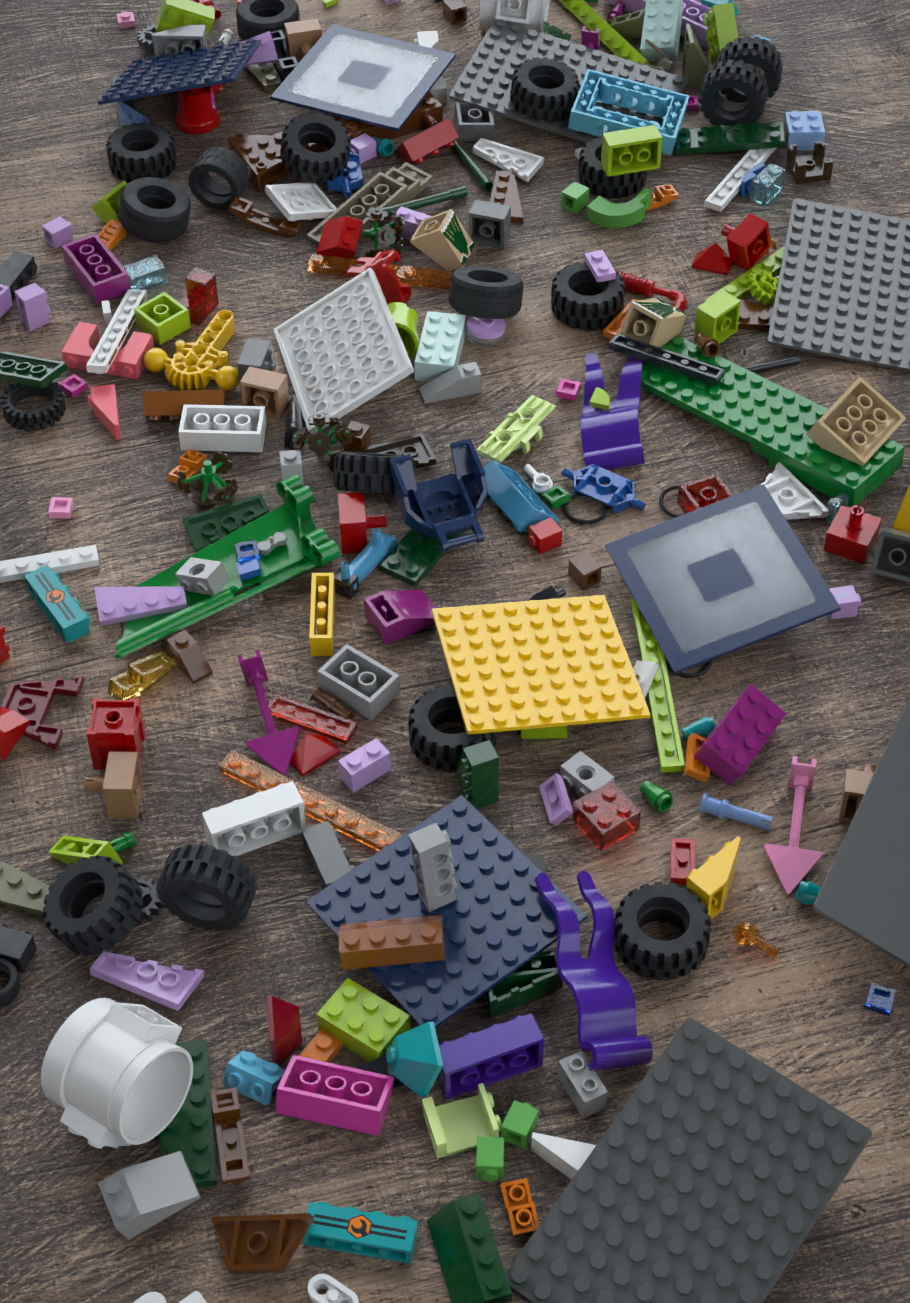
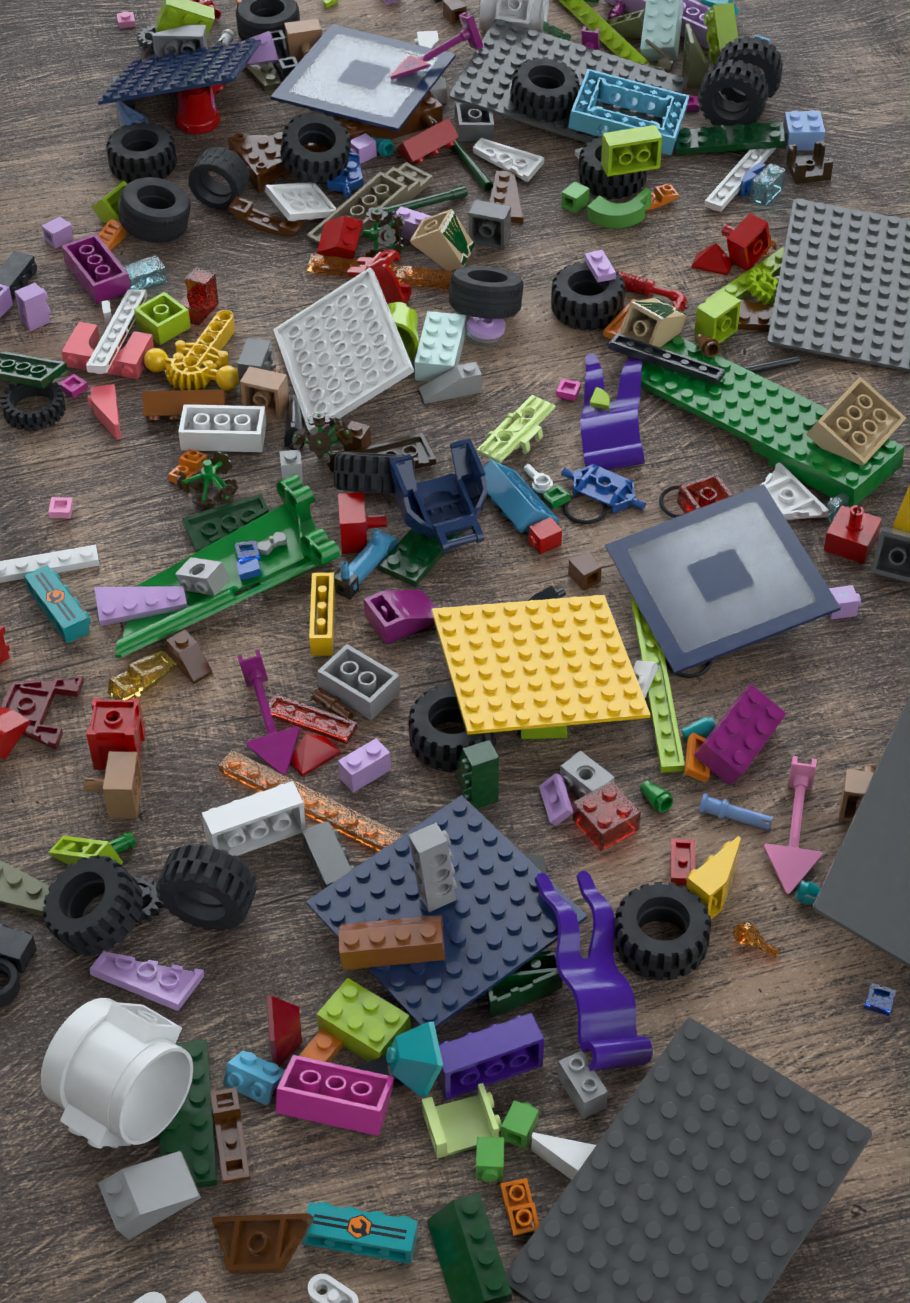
none -> magenta piece [390,12,484,80]

